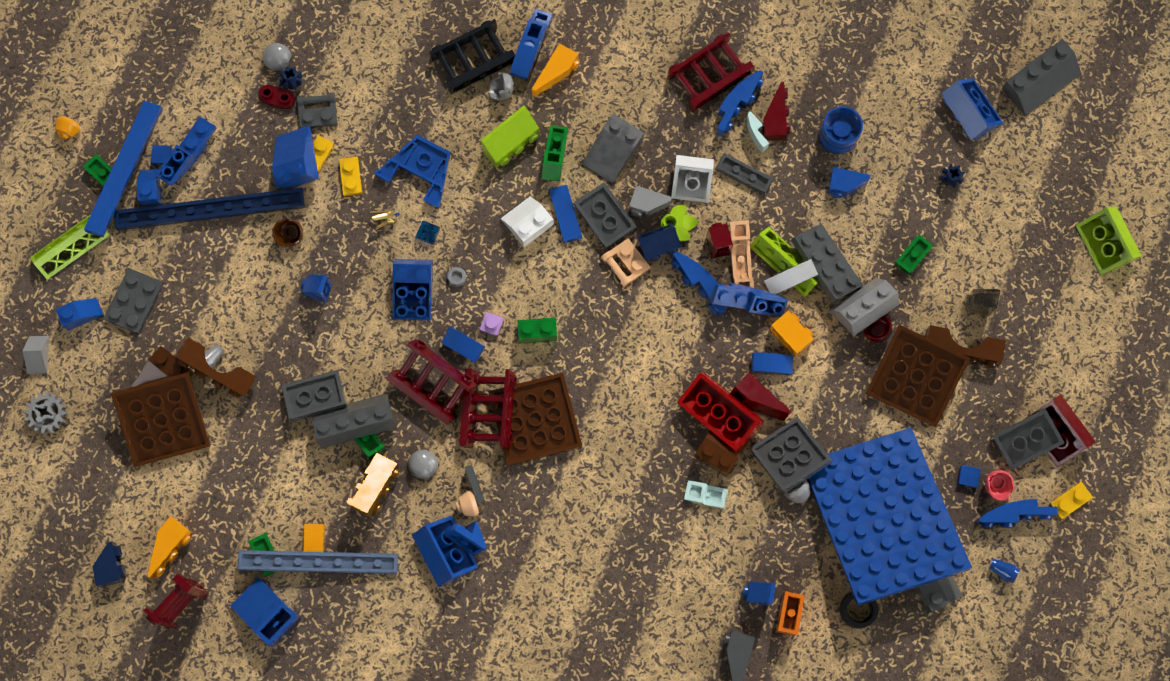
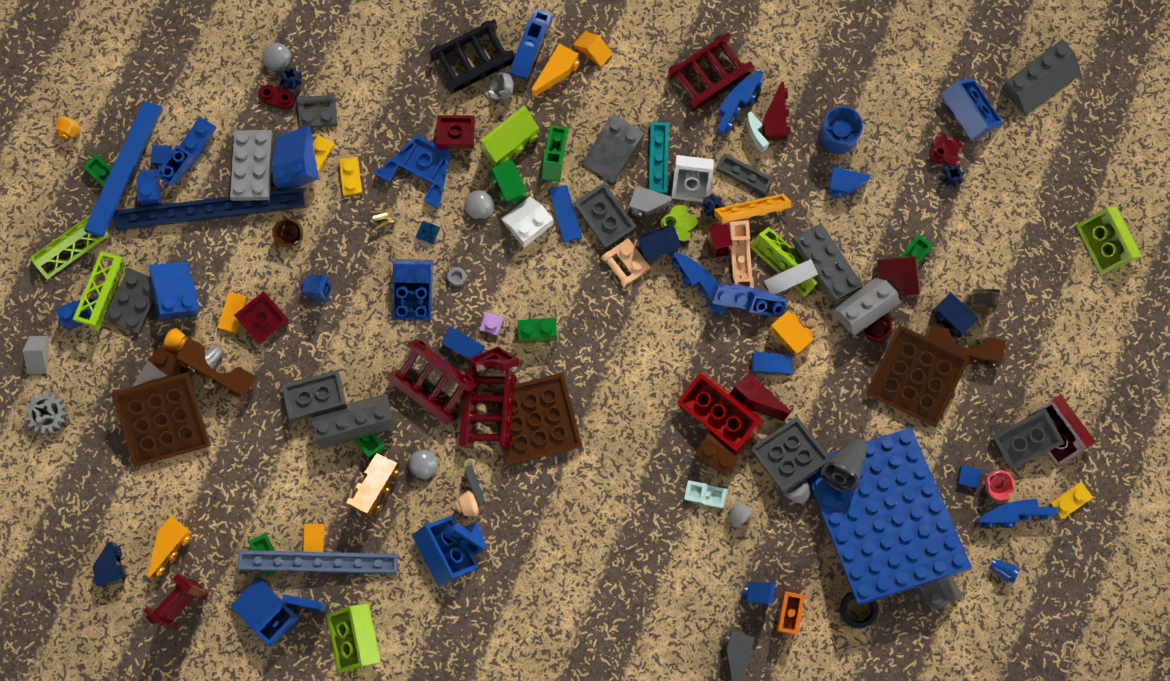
none -> lime fence [73,251,125,332]
none -> blue slope [148,261,199,321]
none -> light orange cone [163,328,186,353]
none -> light orange tile [217,292,248,334]
none -> light grey plate [230,130,273,201]
none -> dark red plate [234,291,289,345]
none -> blue tile [282,594,328,613]
none -> lime slope [326,603,381,673]
none -> dark red plate [436,115,475,149]
none -> light grey hair [464,190,495,219]
none -> dark red tile [466,347,520,372]
none -> green brick [490,159,528,206]
none -> light orange slope [573,31,613,67]
none -> teal tile [649,122,669,195]
none -> dark blue gear [700,193,726,218]
none -> light orange plate [714,194,791,224]
none -> light grey cone [728,503,753,528]
none -> dark grey cone [821,438,868,492]
none -> dark red tile [877,256,921,296]
none -> dark red plate [929,132,962,166]
none -> dark blue brick [932,292,978,338]

